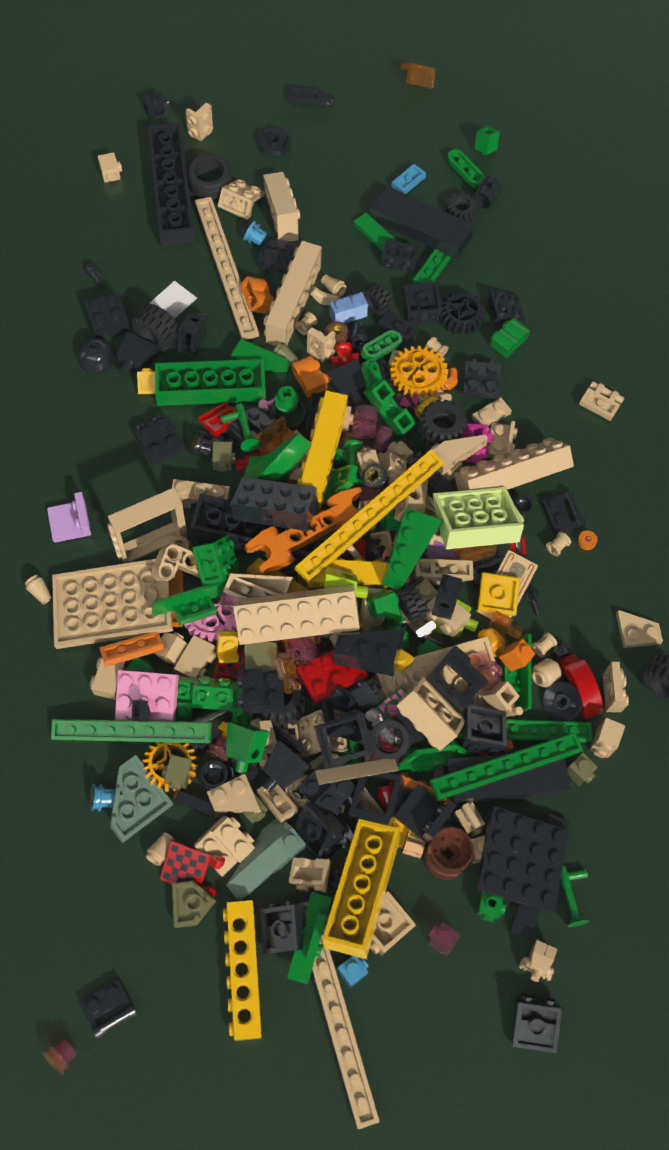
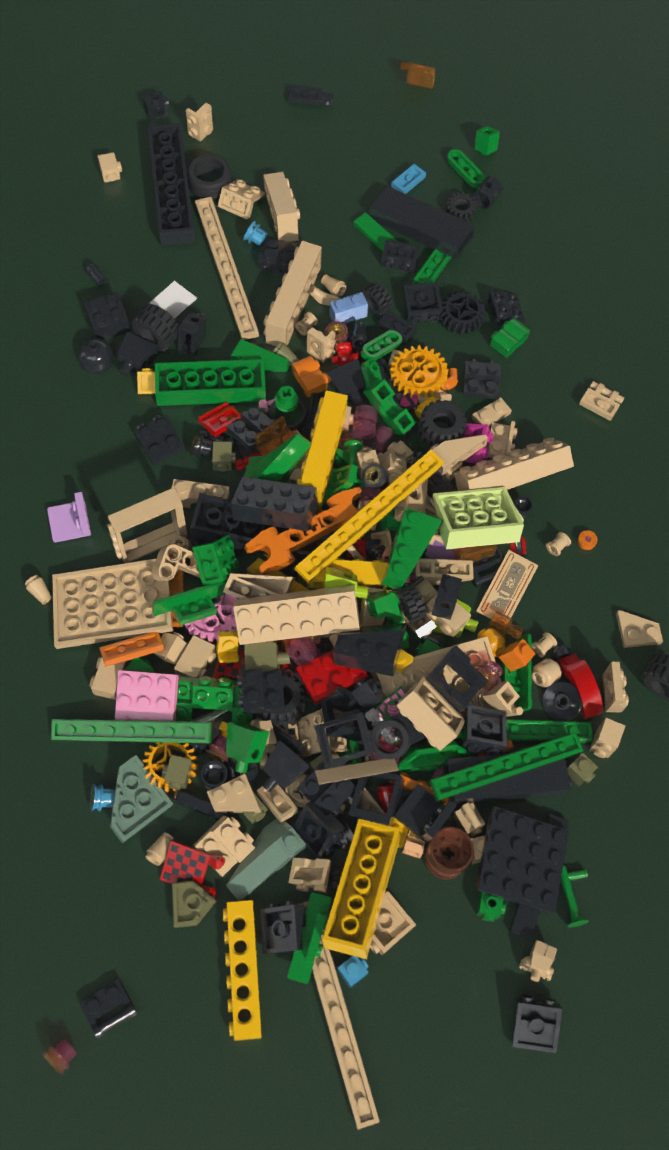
black plate [132,700,150,722] -> none
green piece [221,404,260,451] -> none
orange brick [241,276,274,314] -> none
black plate [258,126,291,157] -> none
clear orange plate [275,658,301,694] -> none
tan bush [425,337,448,358] -> none
clear pink brick [428,923,461,956] -> none
yellow tile [477,572,520,616] -> none
black hand [526,588,541,616] -> none
black plate [541,491,586,535] -> none

